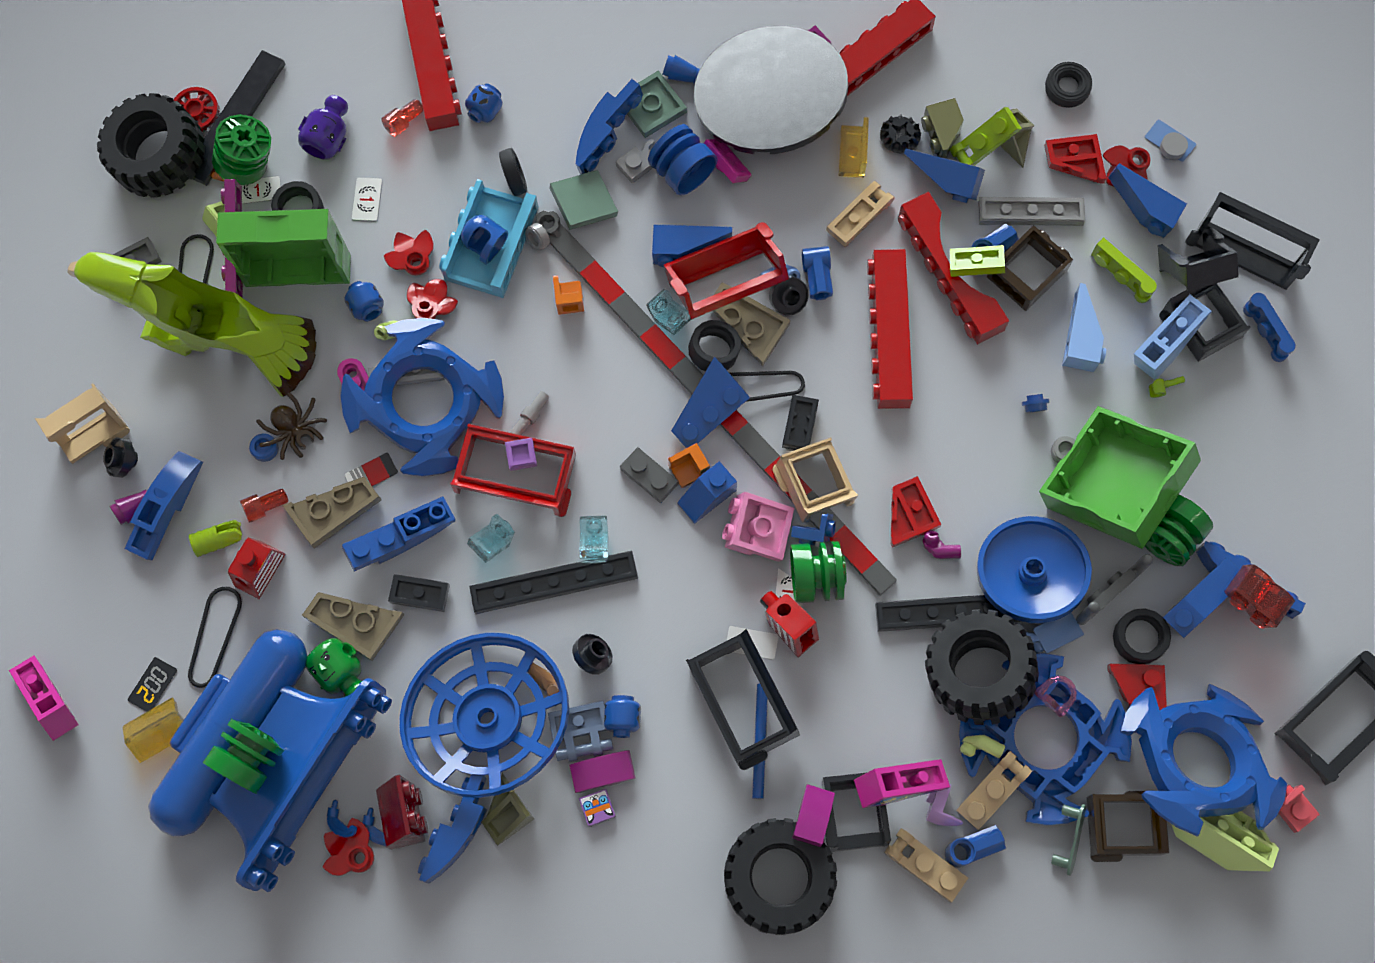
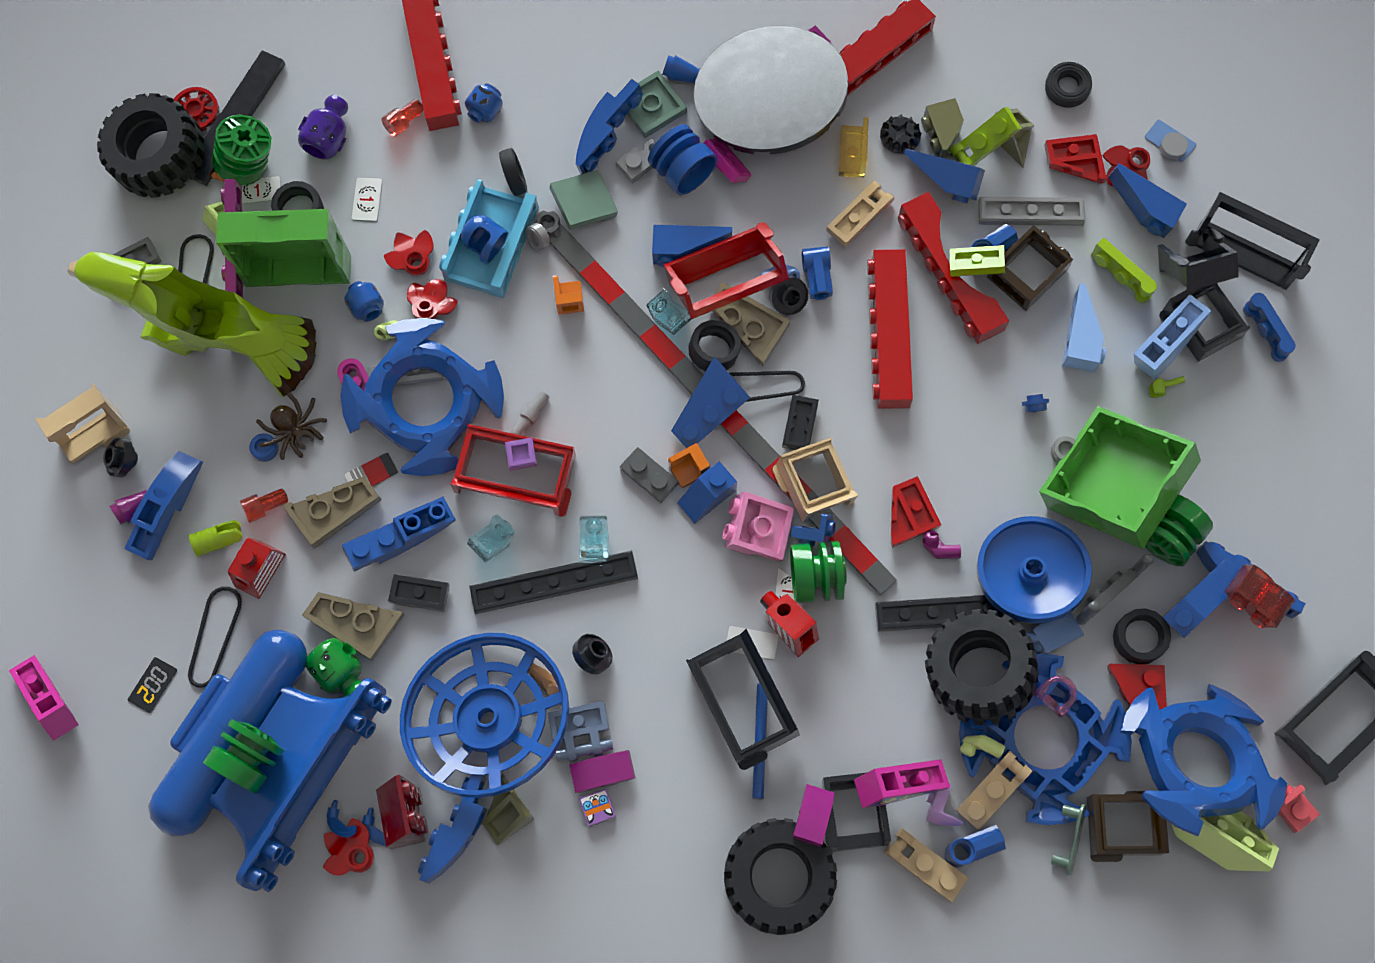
clear yellow panel [123,698,184,763] -> none
blue head [604,695,641,738] -> none

